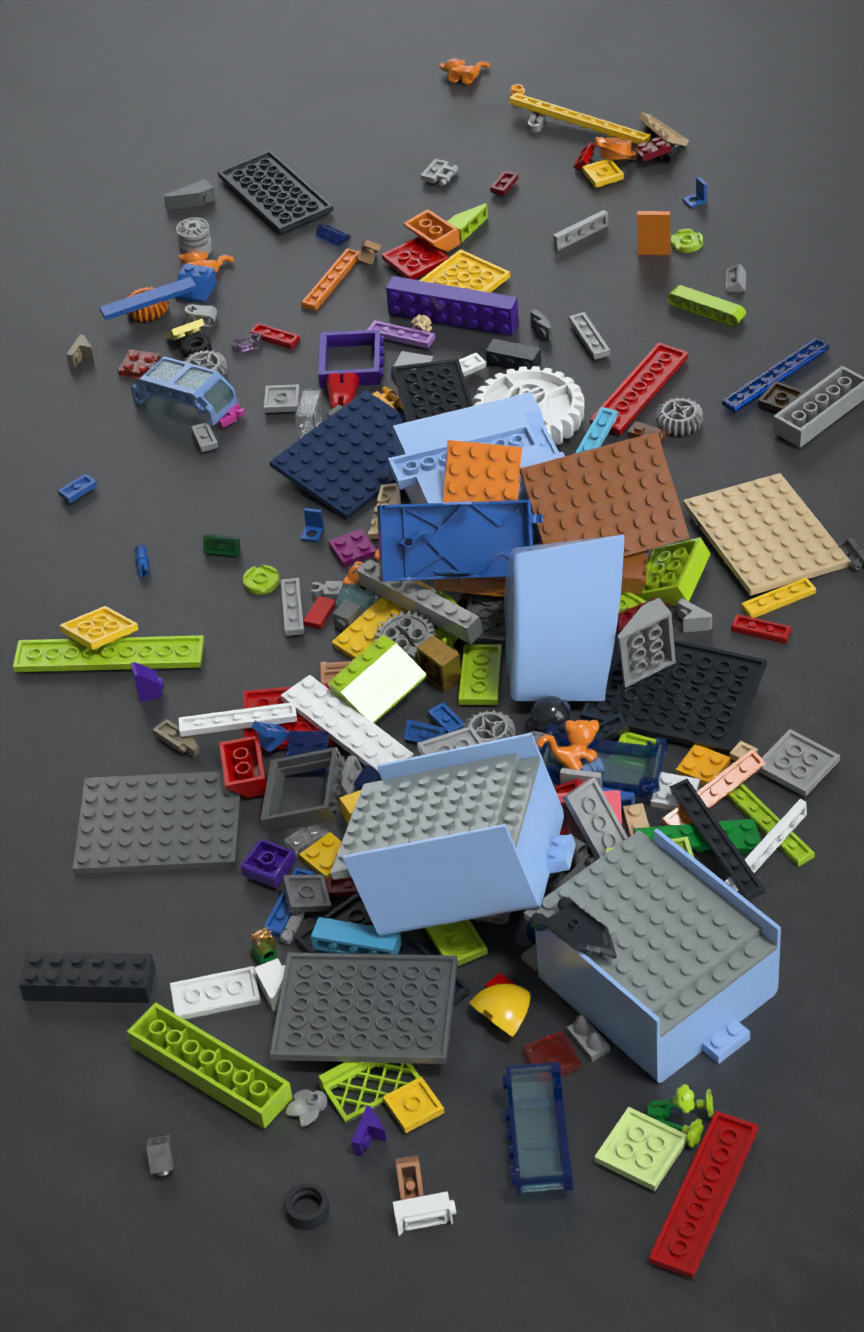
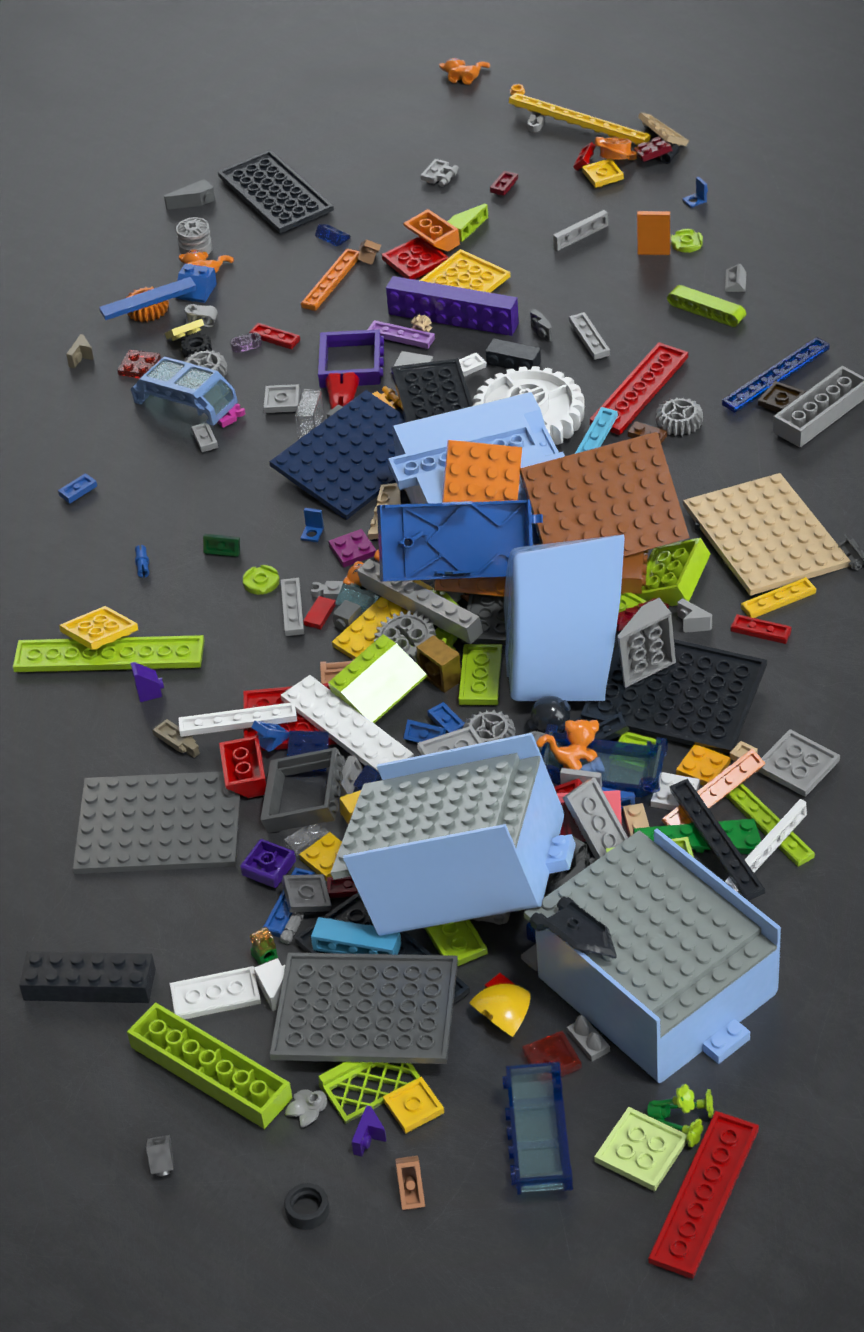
white window [393,1192,456,1236] -> none

